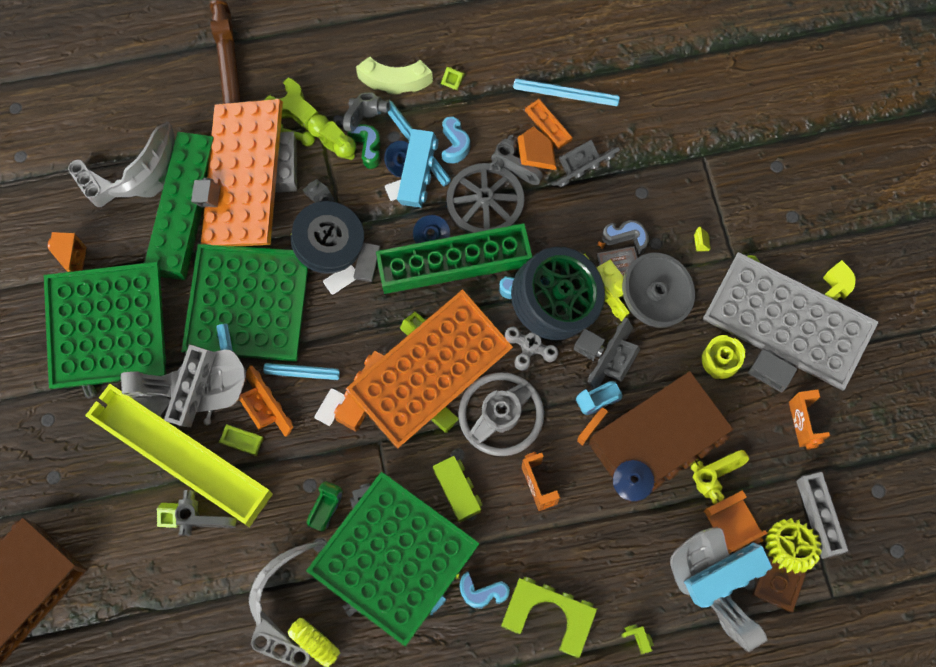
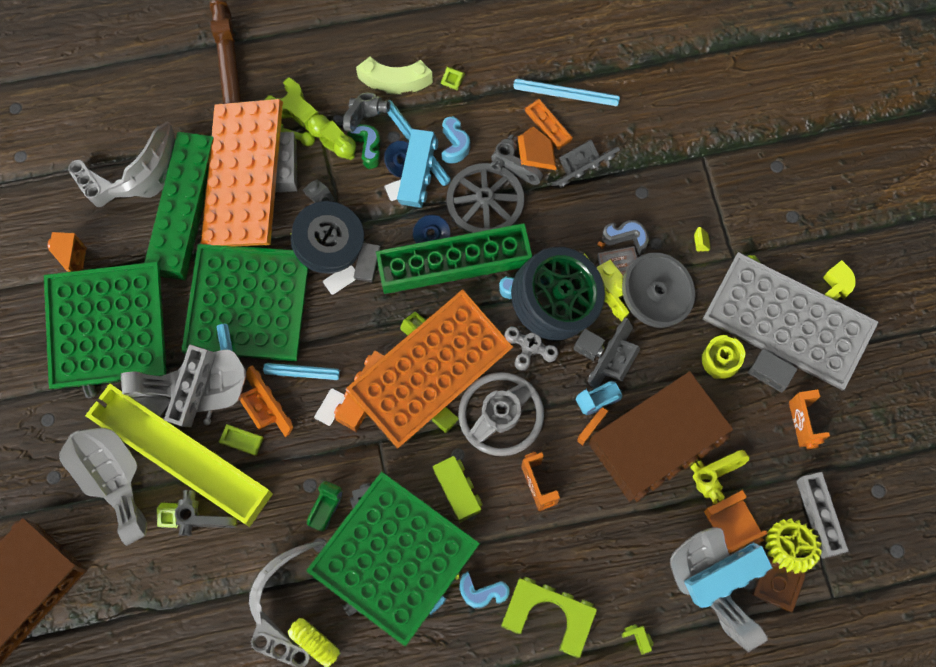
brick [191,178,220,207] -> none
dark blue dish [613,460,654,501] -> none
none -> light grey piece [59,428,147,546]

